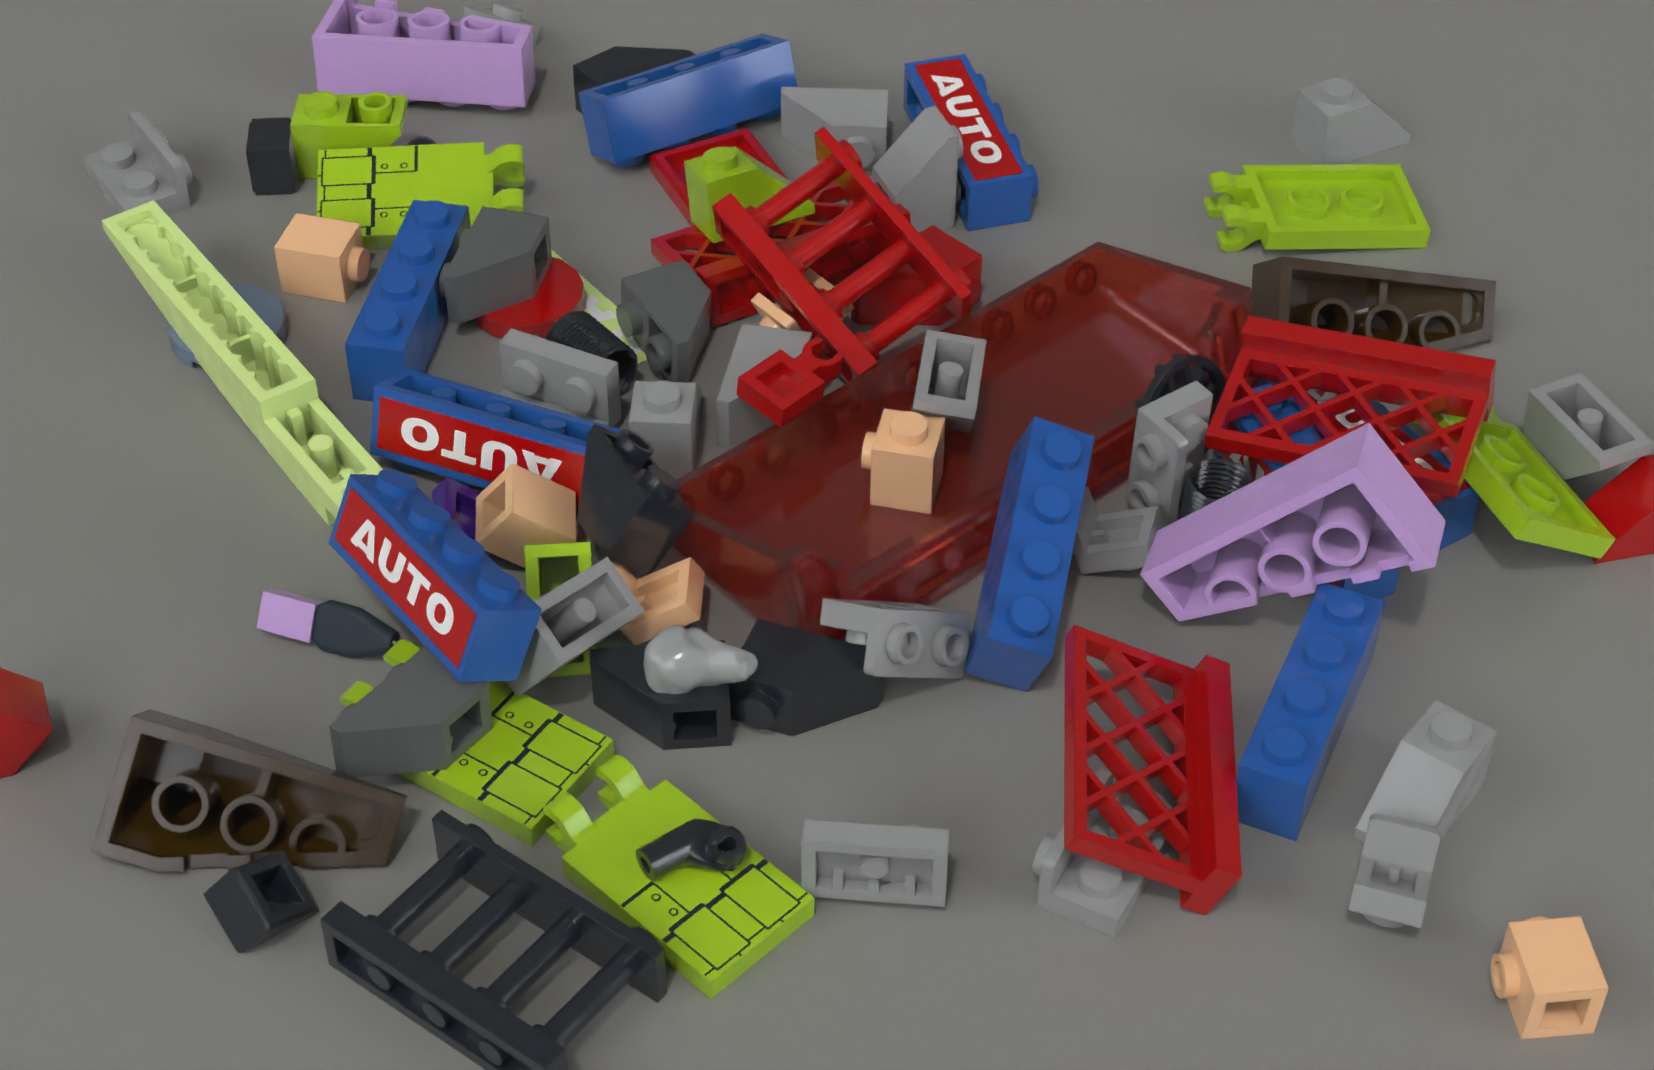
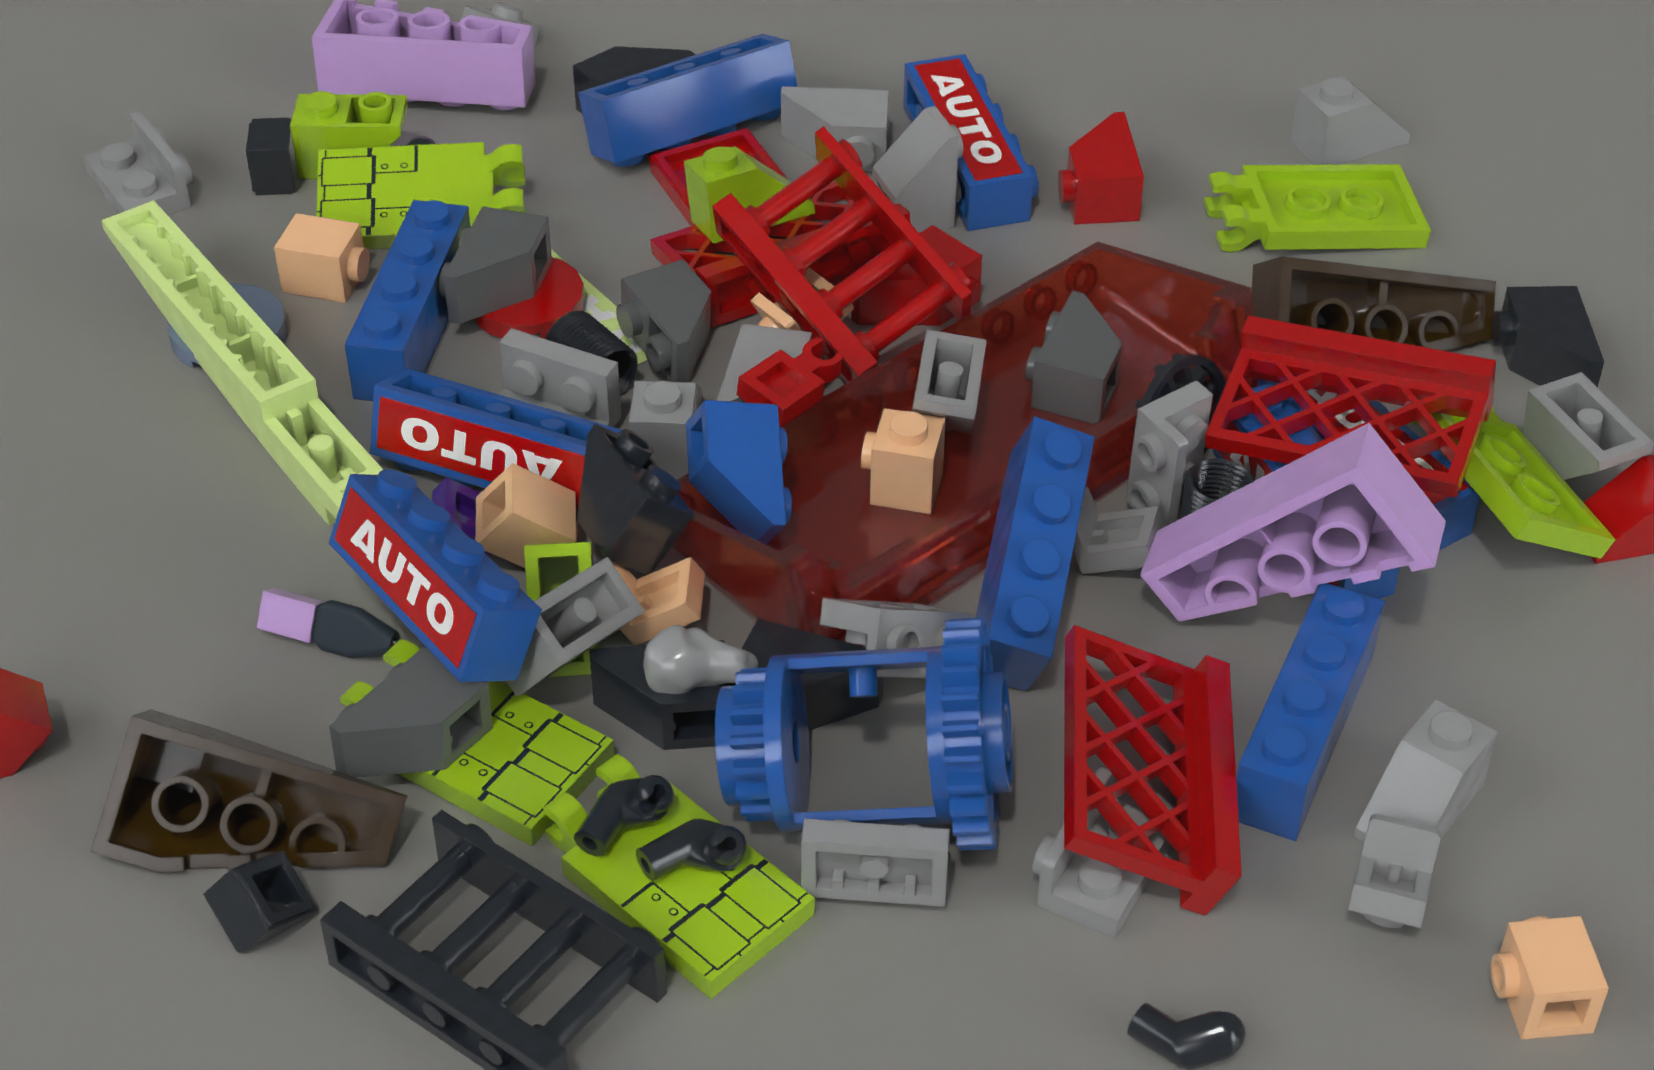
none -> black arm [574,775,674,856]
none -> blue slope [686,400,792,546]
none -> blue piece [715,617,1013,851]
none -> dark grey slope [1025,291,1123,425]
none -> red slope [1058,112,1144,225]
none -> black arm [1127,1003,1246,1070]
none -> black slope [1492,286,1604,388]

